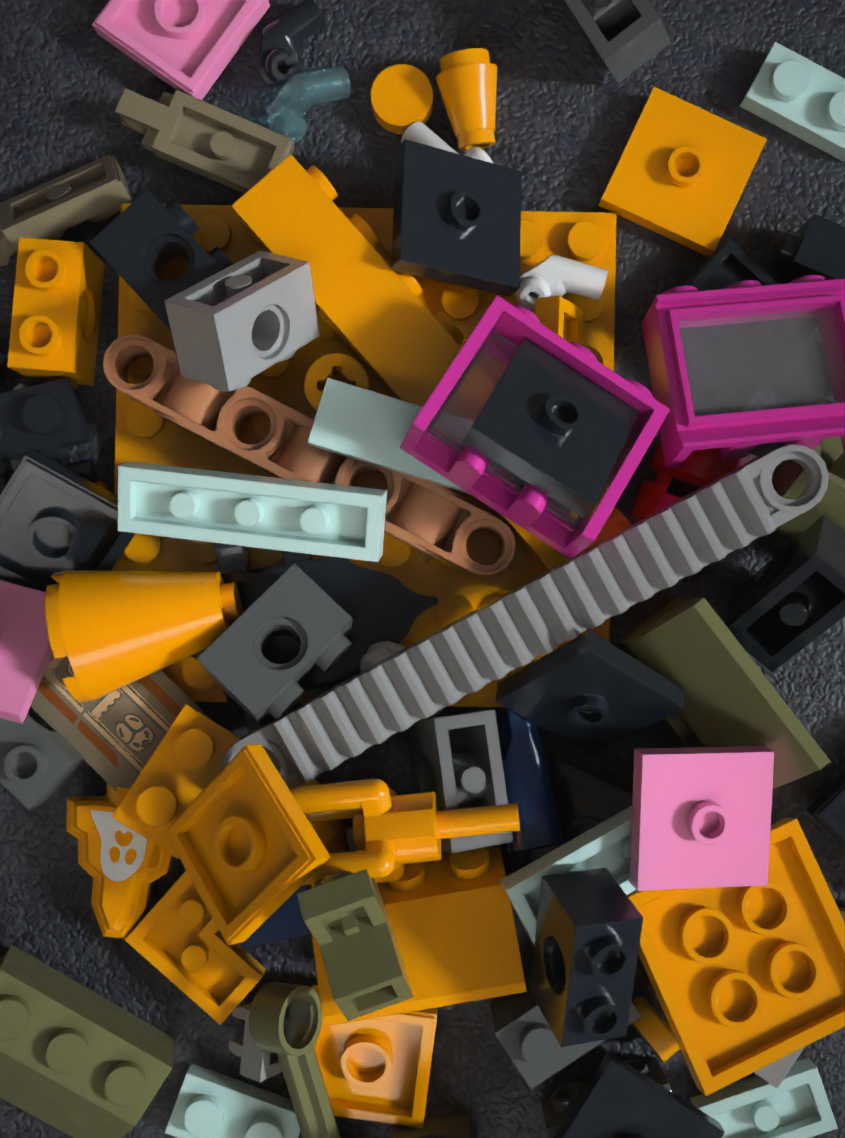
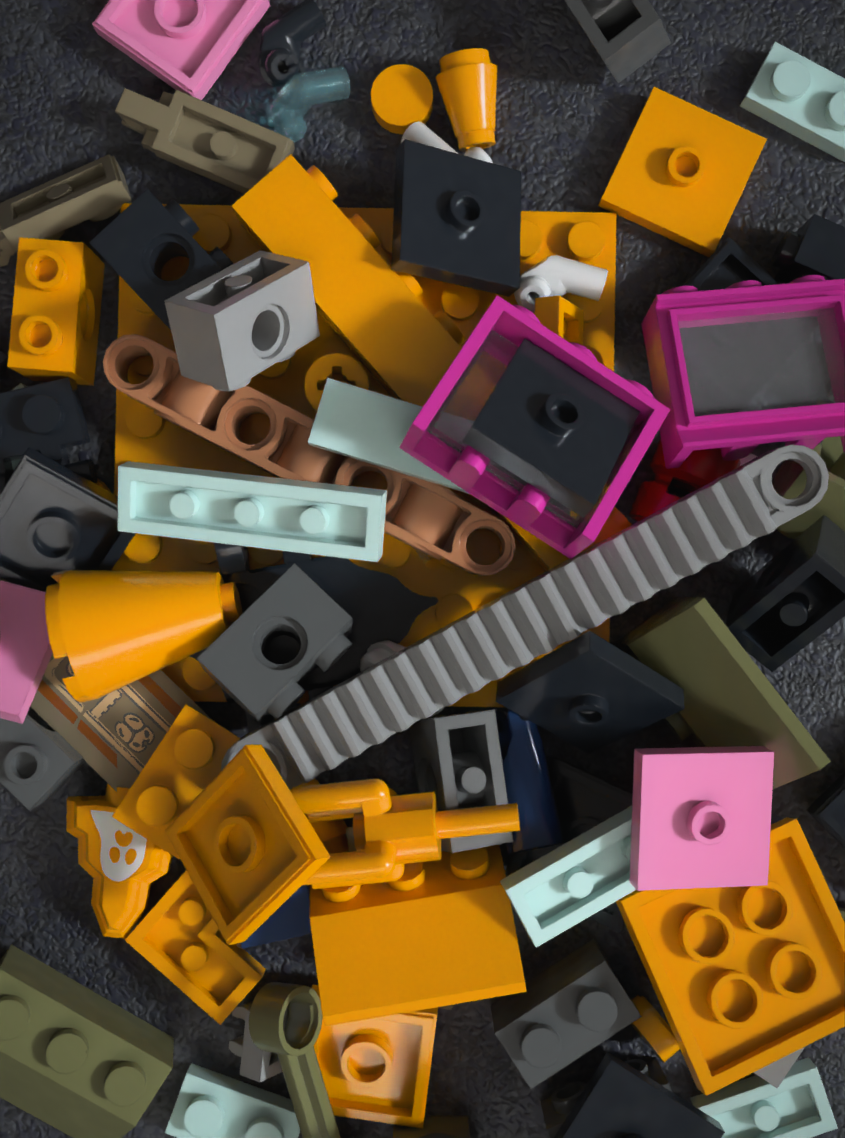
olive brick [297,869,414,1021] -> none
black brick [529,868,643,1047] -> none

